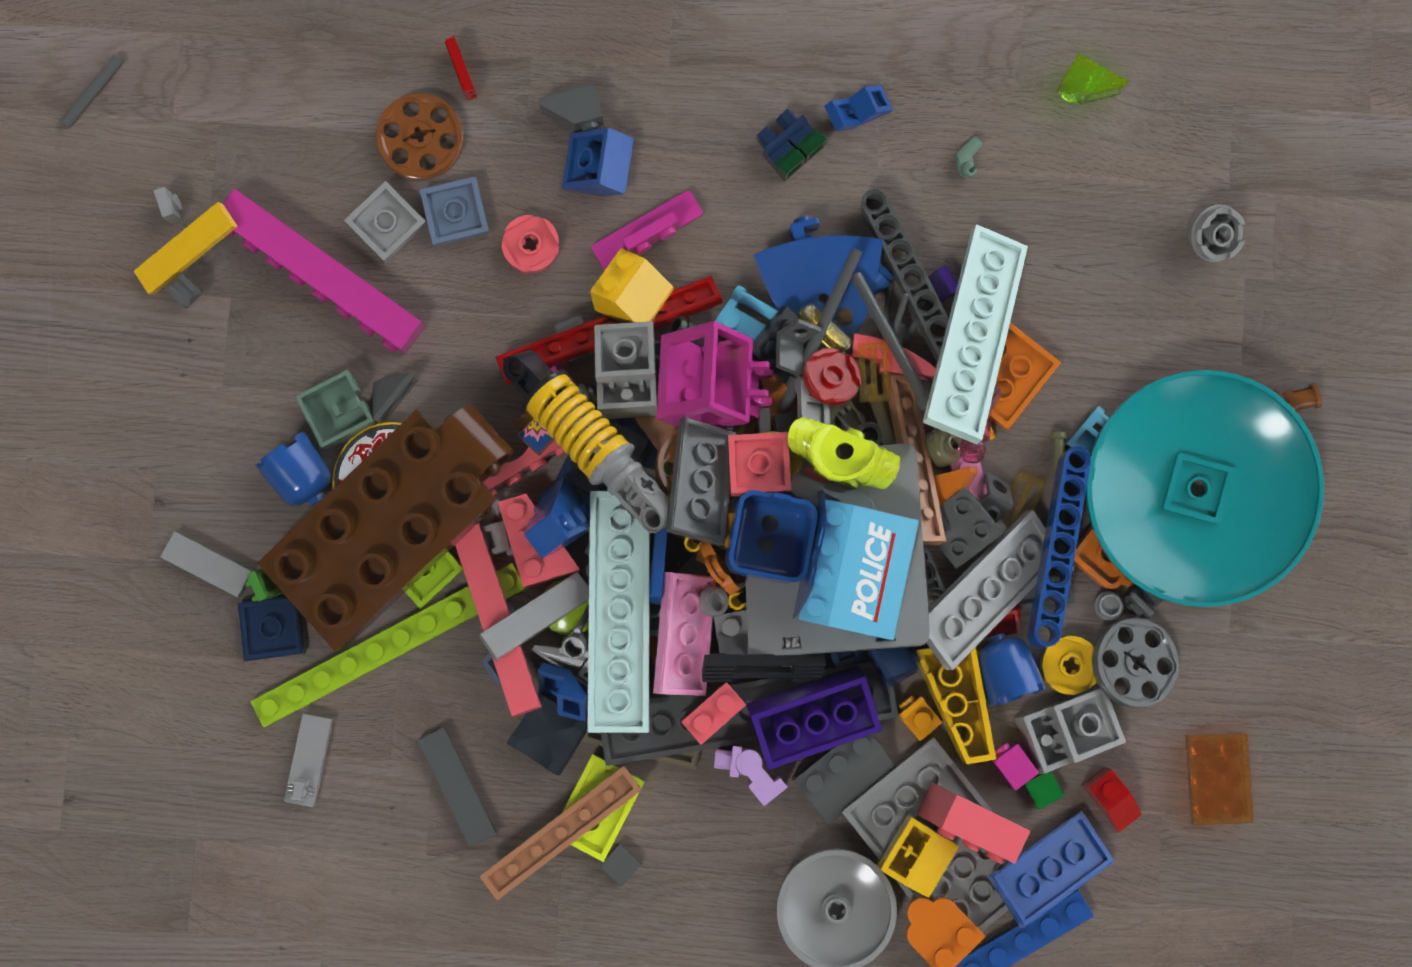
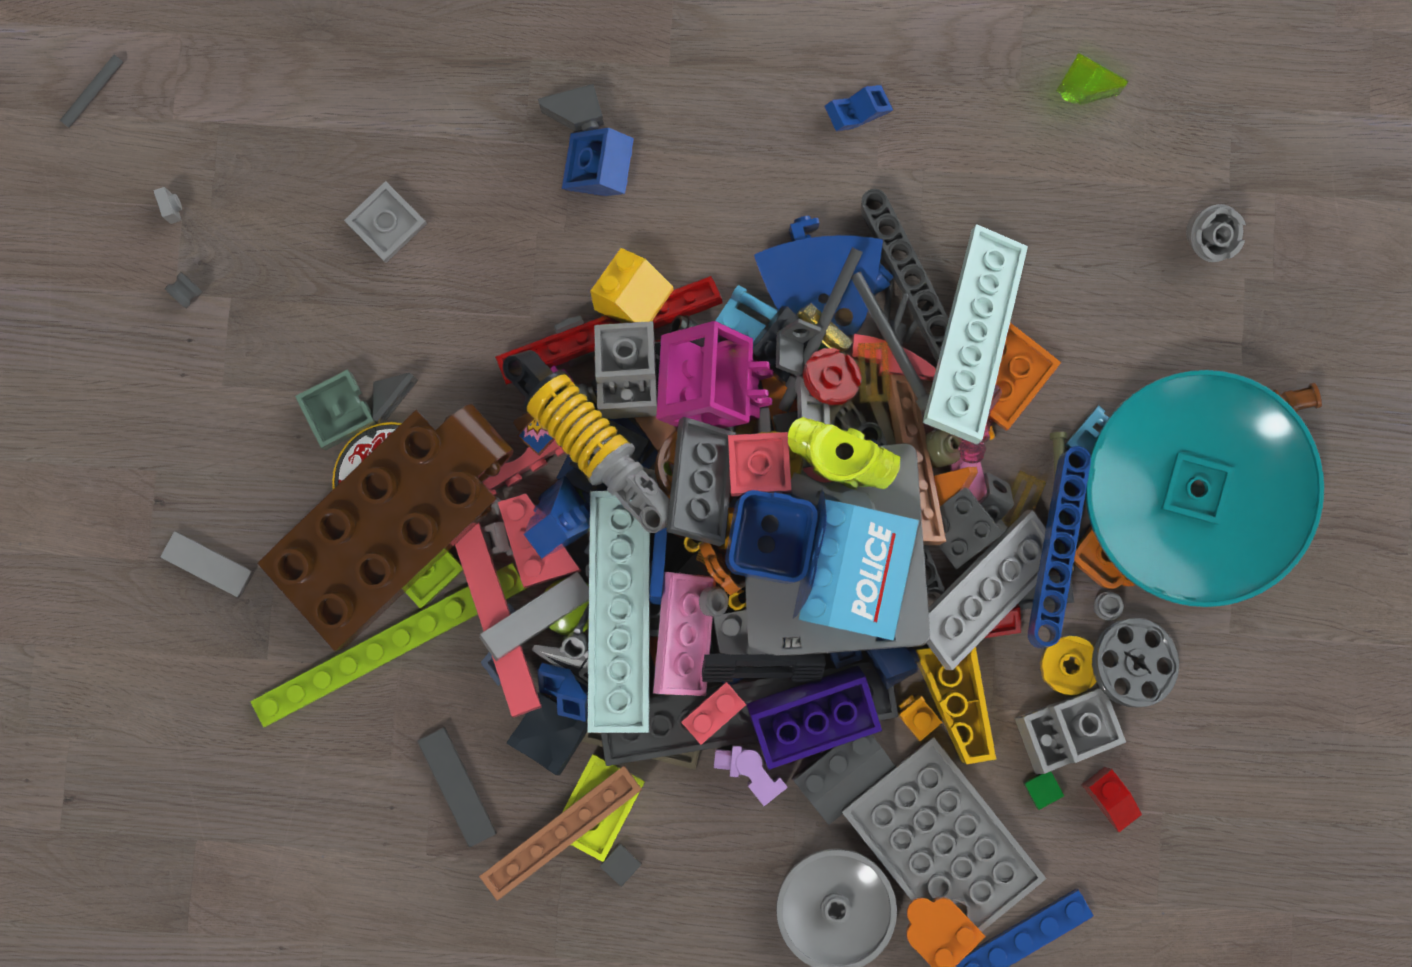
yellow tile [134,202,238,295] -> none
dark pink brick [223,188,426,354] -> none
dark blue tile [238,597,305,661] -> none
bright green tile [245,569,283,602] -> none
blue cylinder [255,432,331,507] -> none
light grey hinge [284,713,334,807] -> none
dark orange wedge [376,93,464,180] -> none
sand blue plate [420,176,490,247] -> none
red tile [445,36,477,101] -> none
coral plate [501,215,560,274] -> none
dark pink bracket [591,190,704,271] -> none
hips [757,109,827,182] -> none
yellow slope [877,814,959,898] -> none
coral wedge [917,782,1030,864] -> none
dark purple slope [918,265,958,303] -> none
sand green arm [955,136,983,178] -> none
blue cylinder [977,633,1046,707] -> none
blue tile [987,810,1115,928] -> none
dark pink brick [990,742,1039,791] -> none
dark grey bracket [1123,585,1164,618] -> none
clear orange plate [1185,733,1254,825] -> none

